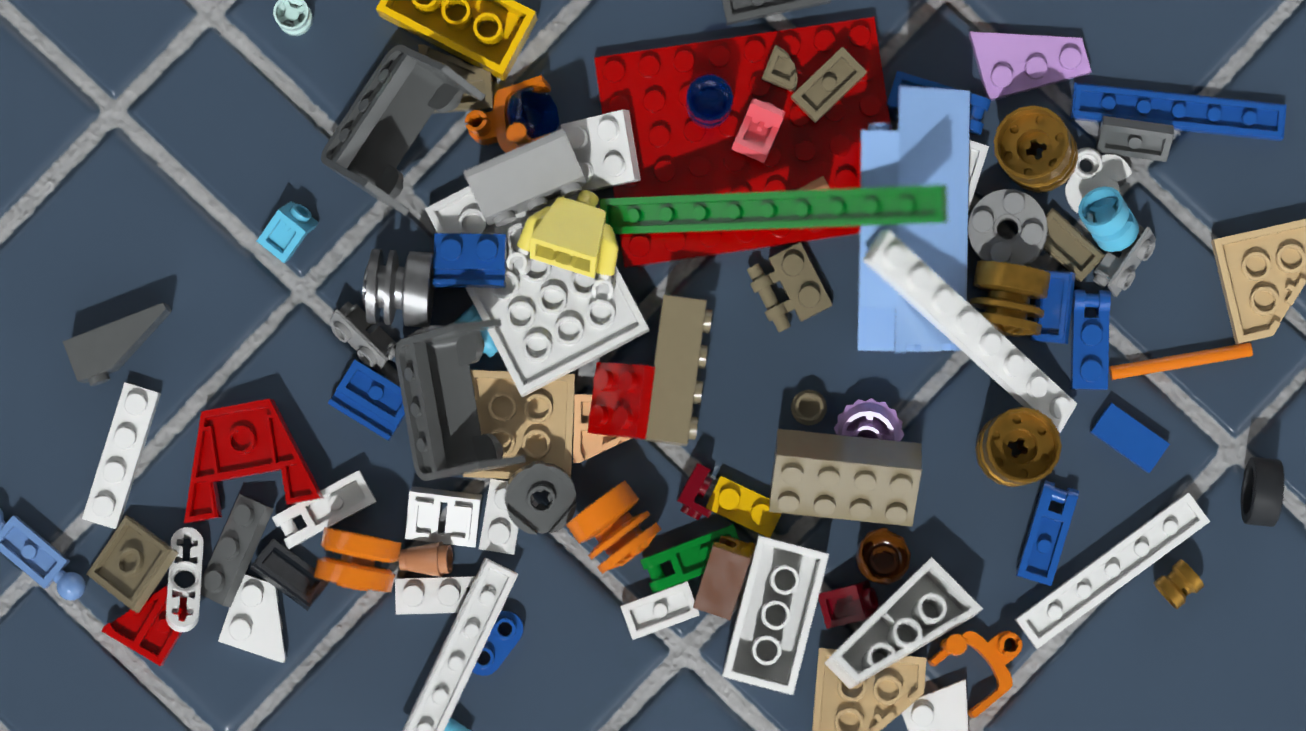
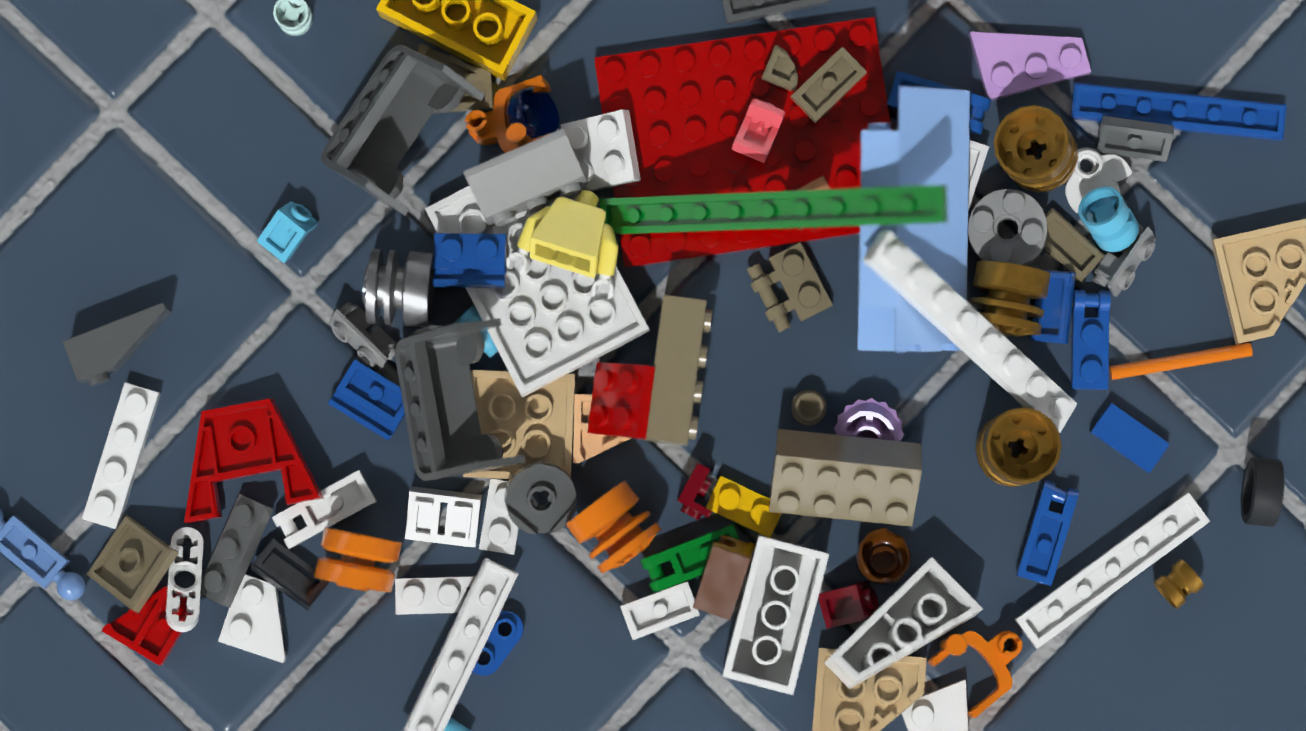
nougat cone [398,541,453,577] -> none
clear blue wheel [686,75,733,128] -> none

